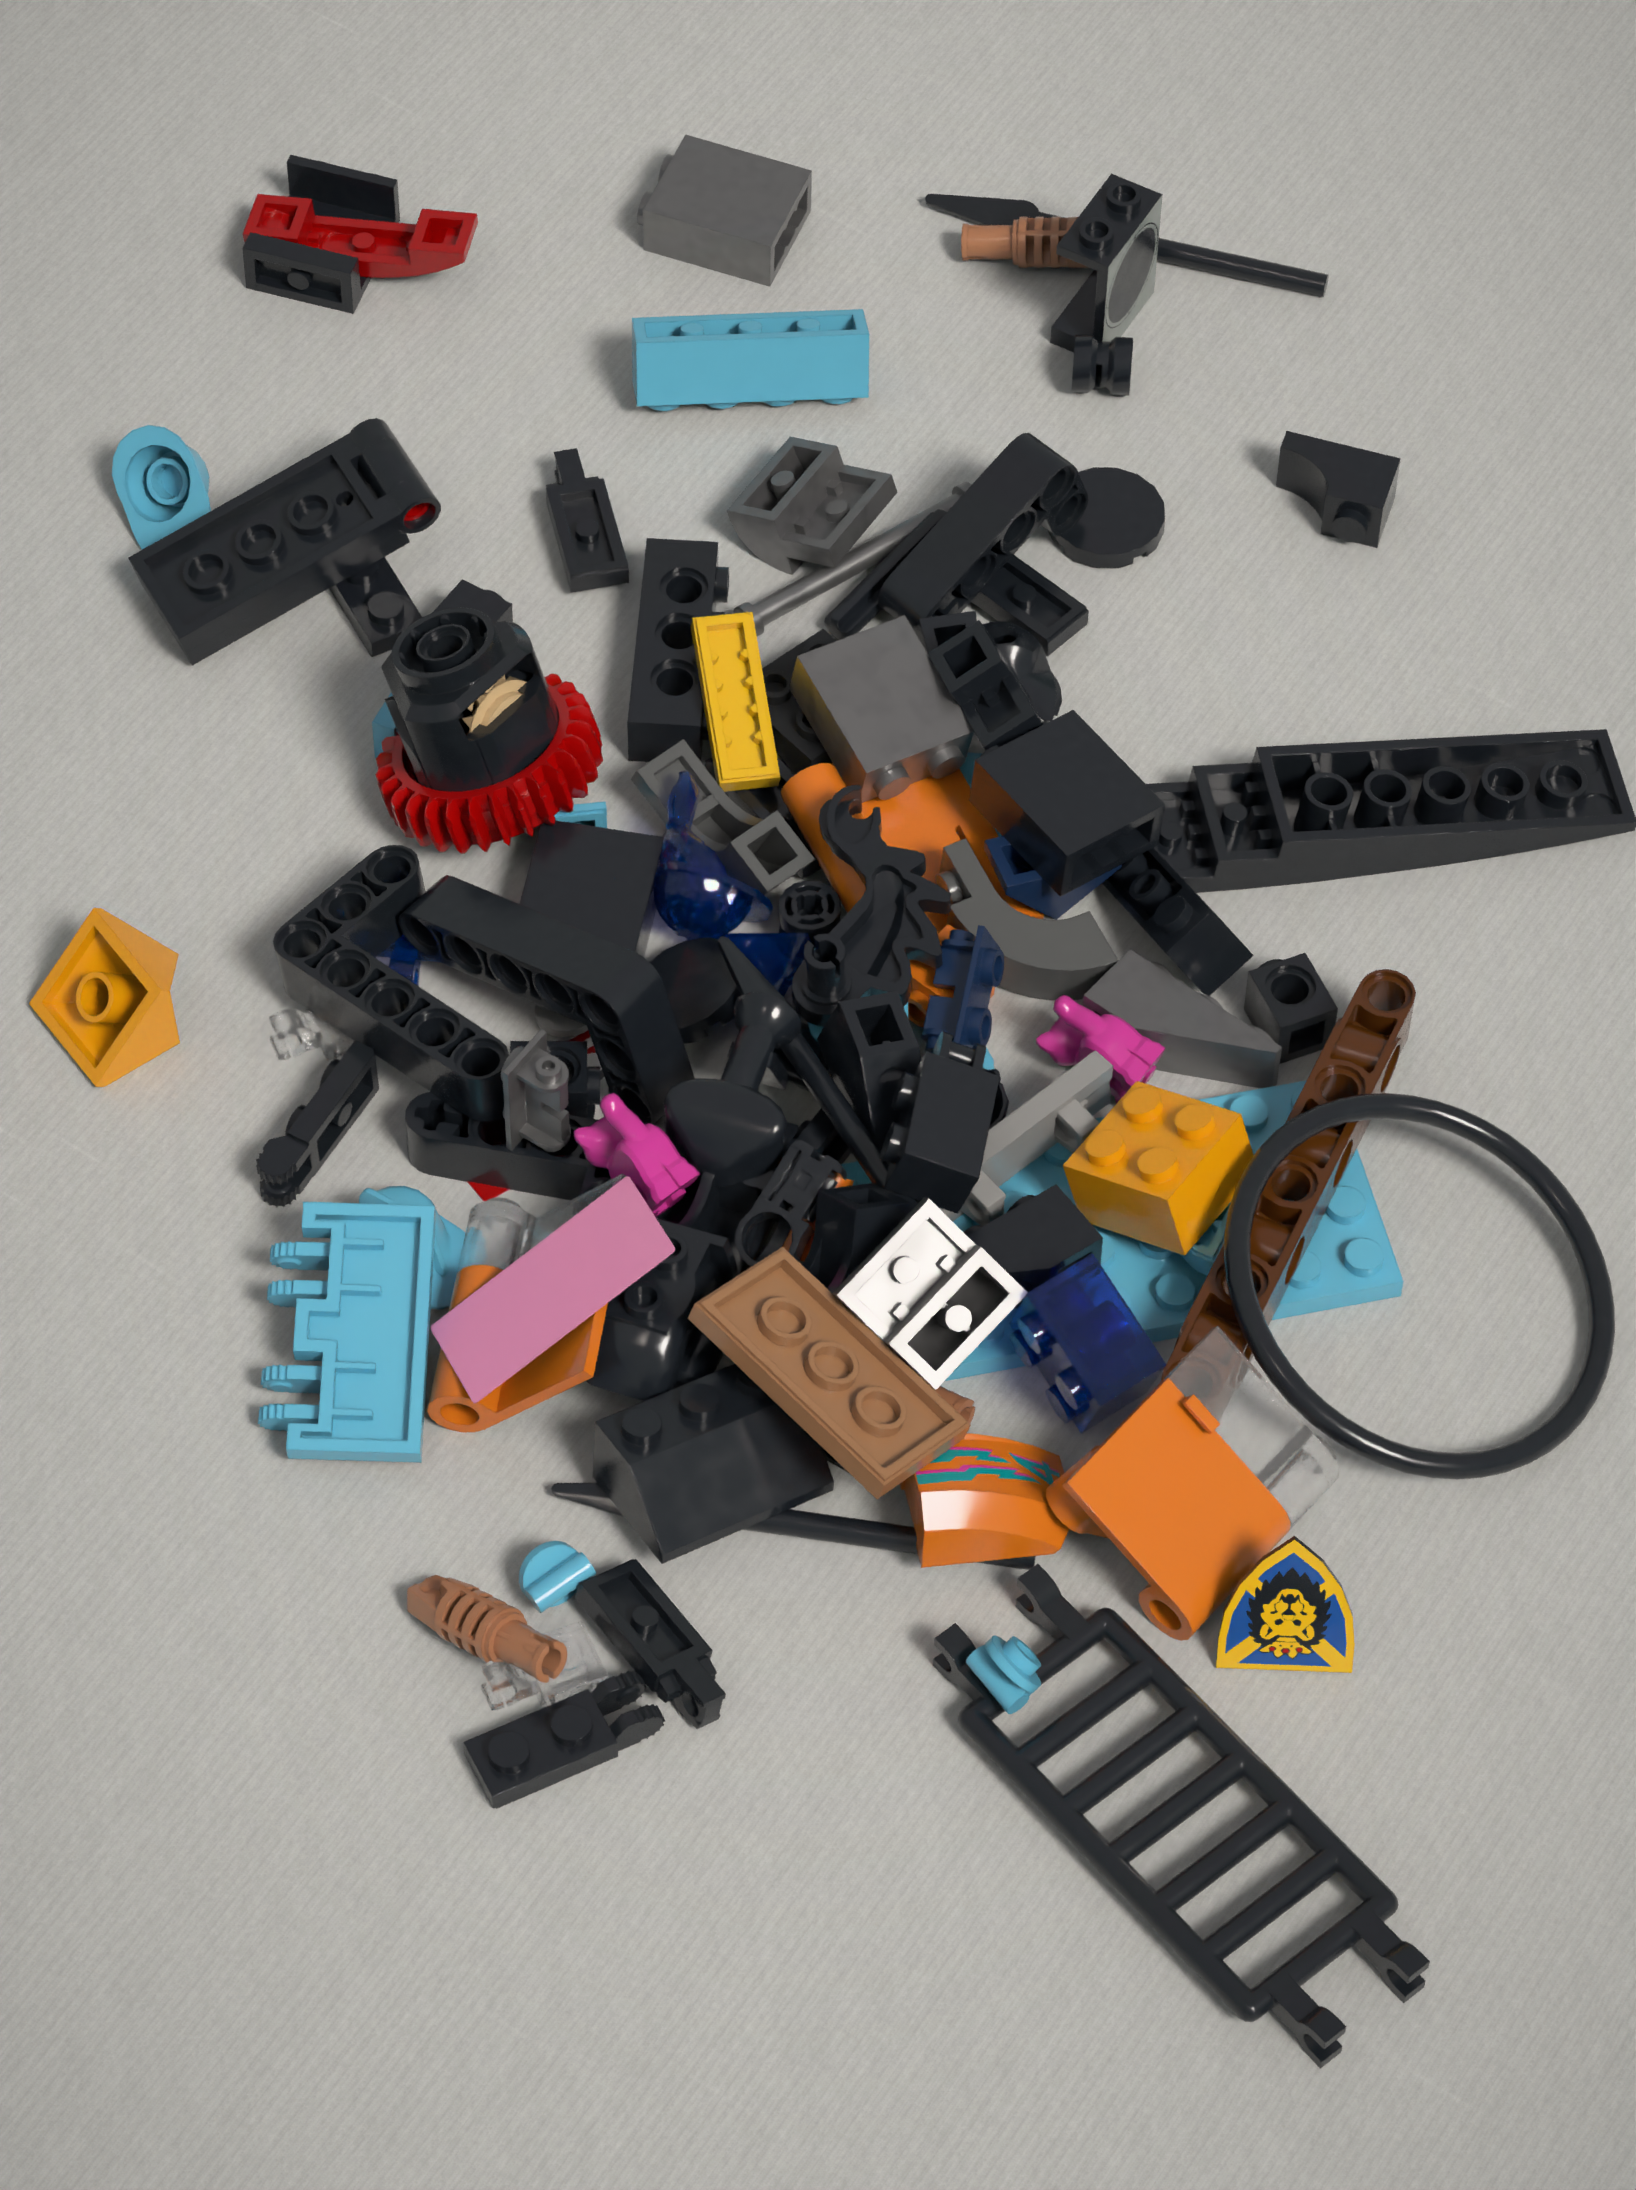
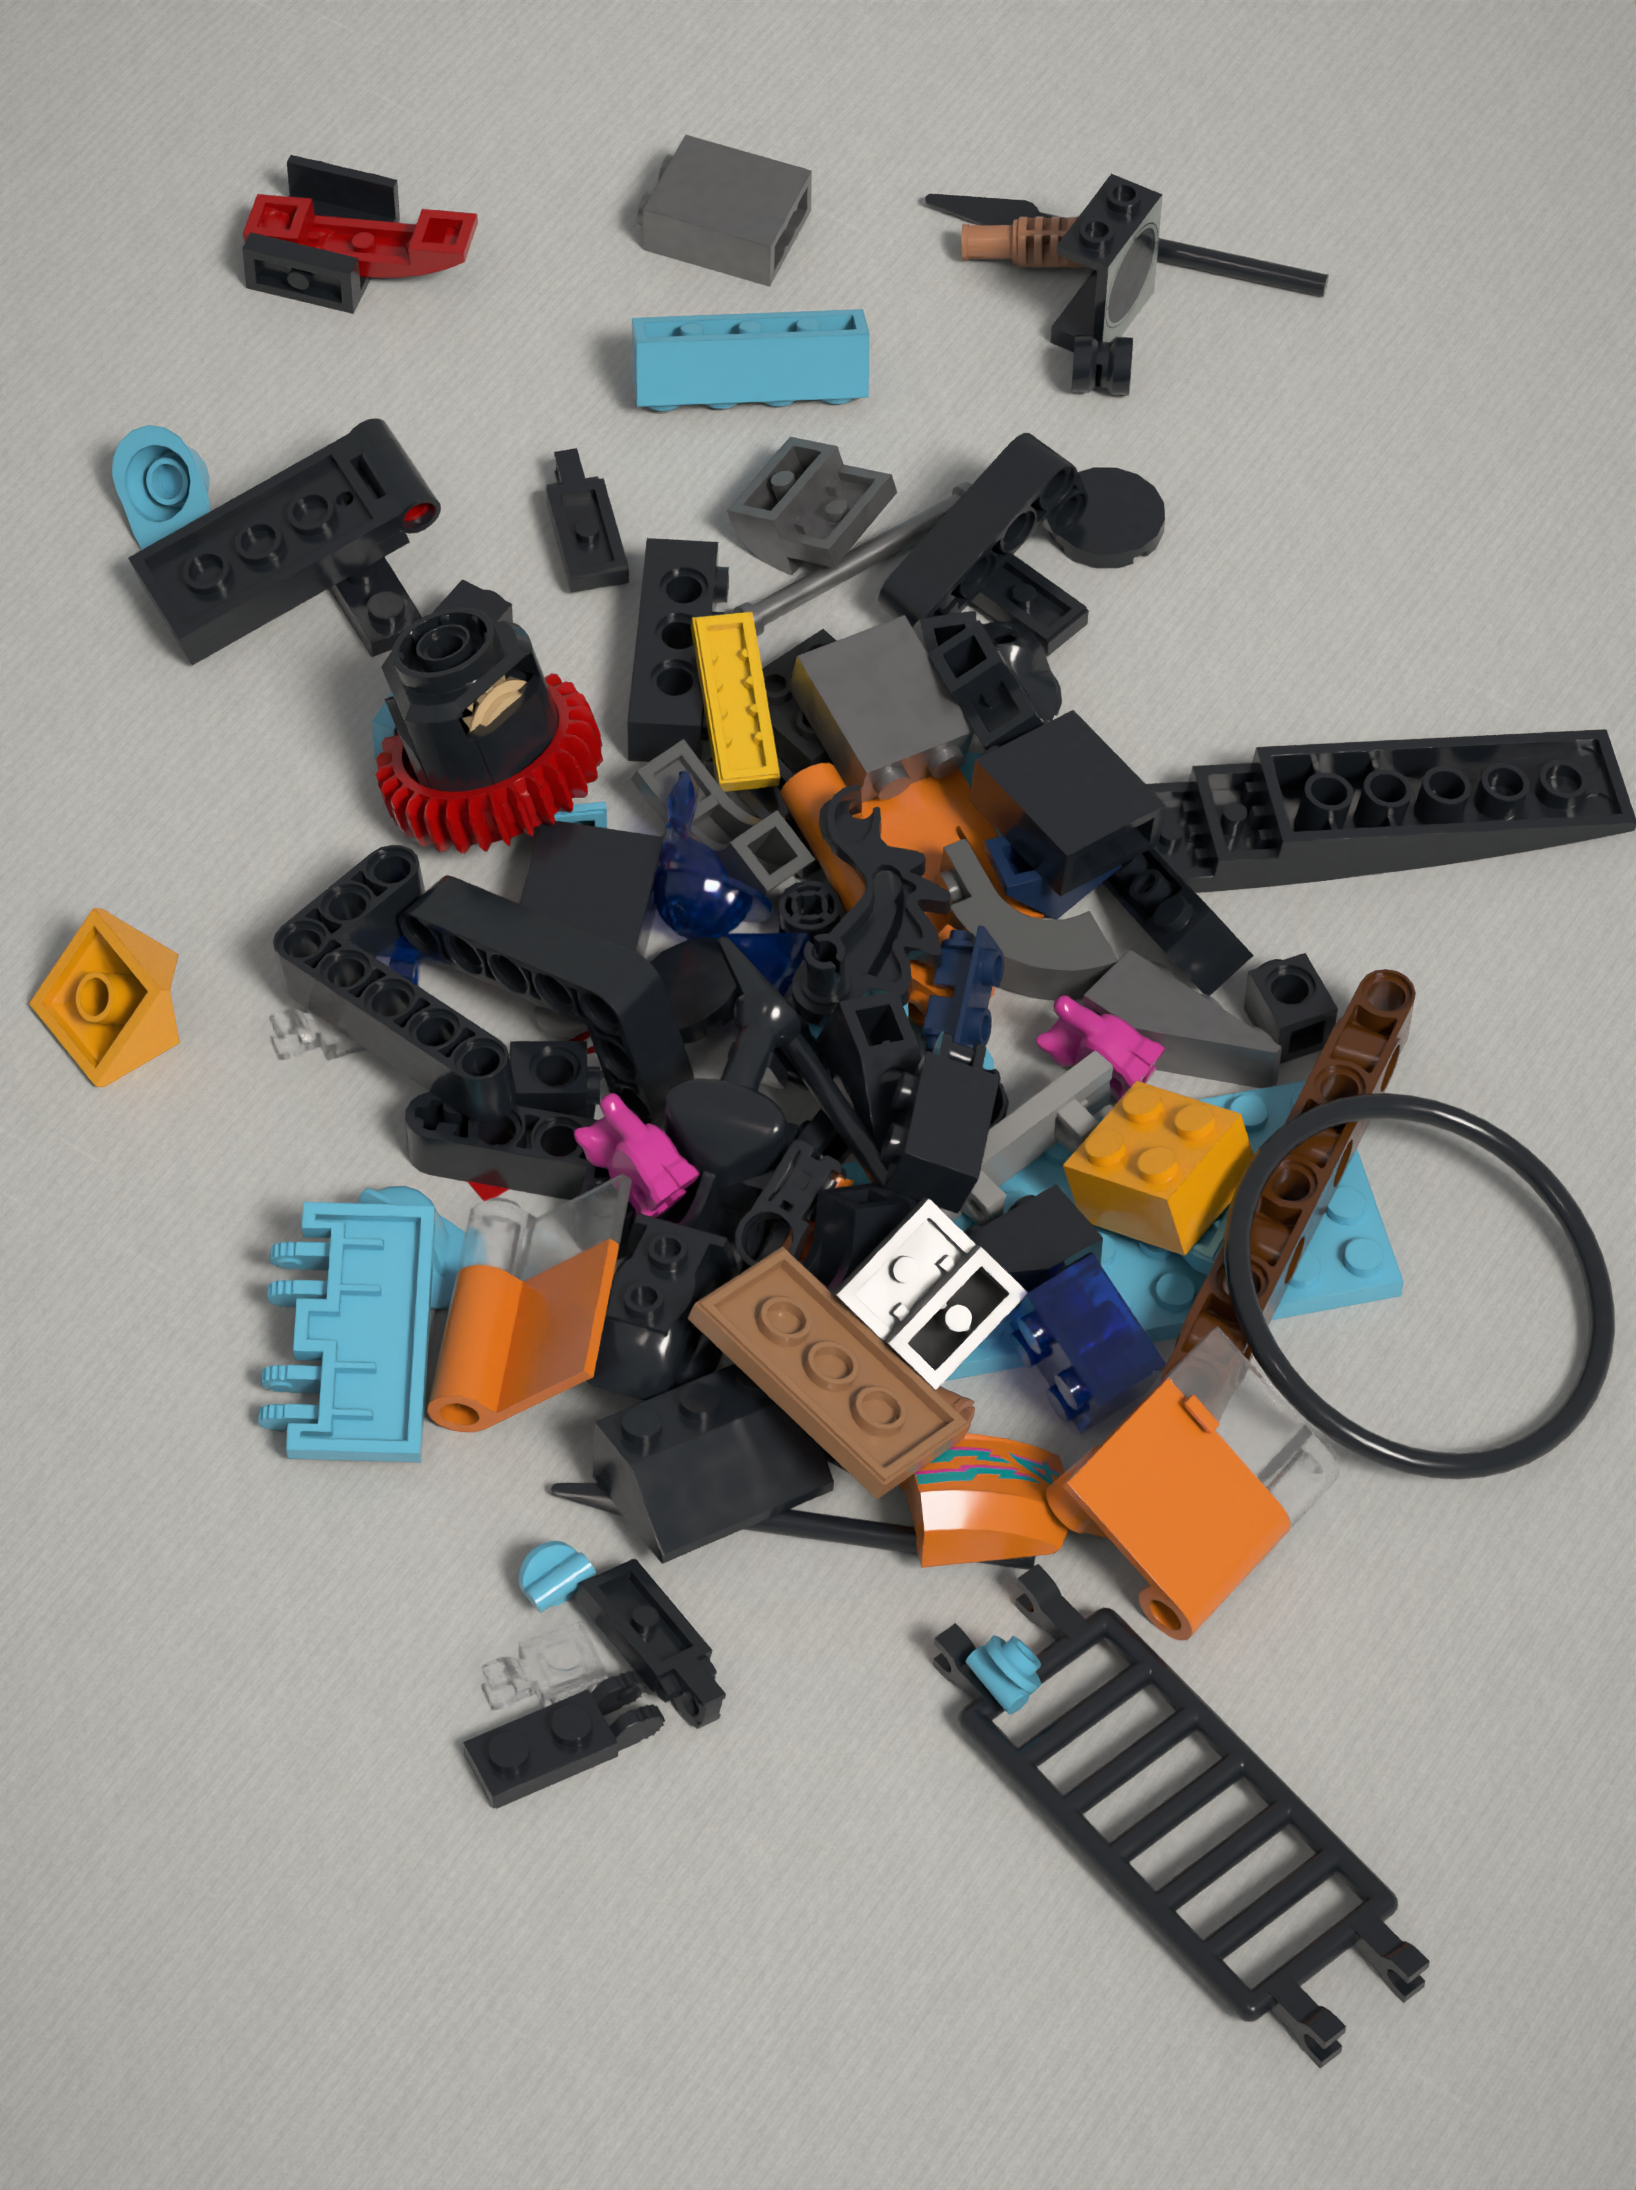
black hinge [256,1040,379,1208] -> none
nougat hinge [407,1575,568,1683] -> none
bright pink sticker [430,1176,675,1403] -> none
flat silver hinge [501,1029,571,1152] -> none
black axle [824,509,947,640] -> none
shield [1216,1536,1355,1673] -> none
black arch [1276,431,1401,548] -> none

